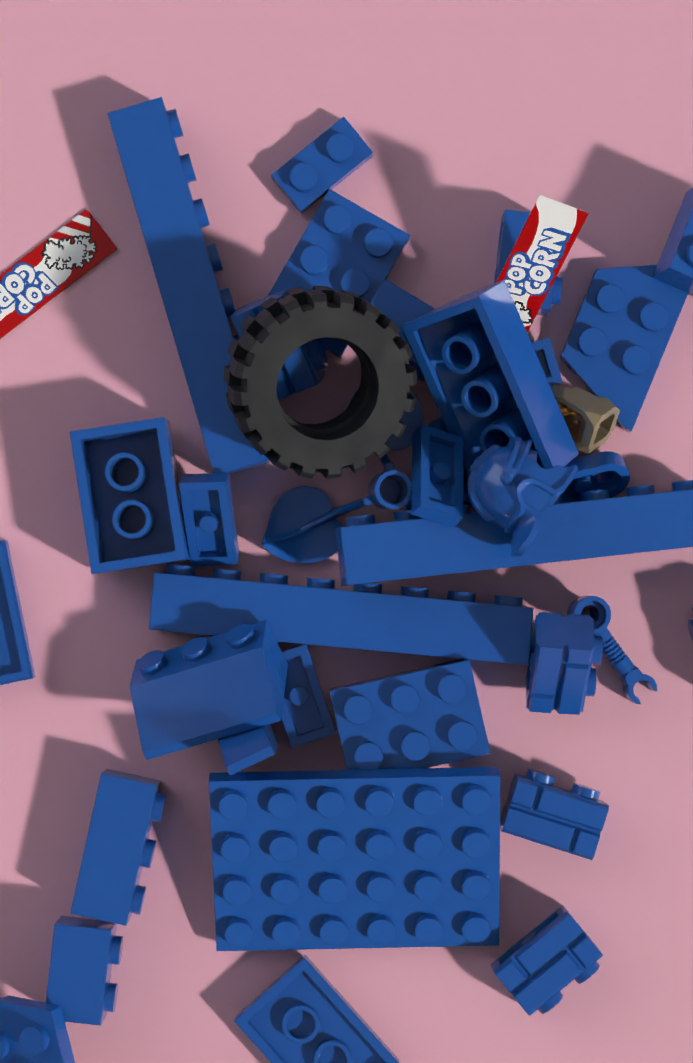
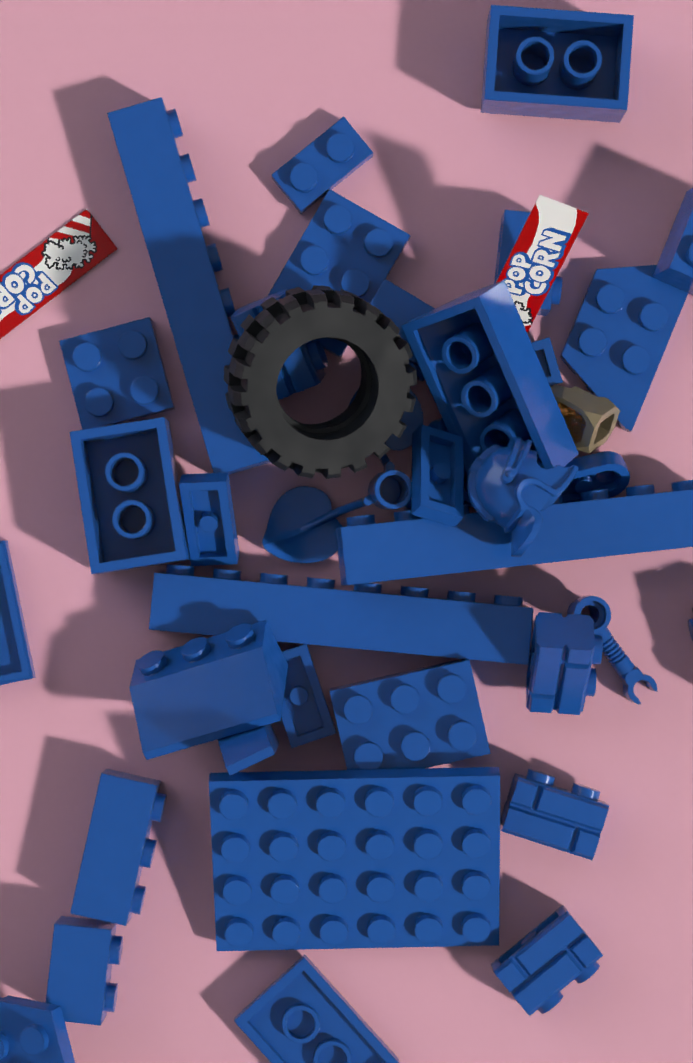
none -> blue plate [59,317,175,430]
none -> blue brick [480,5,634,123]

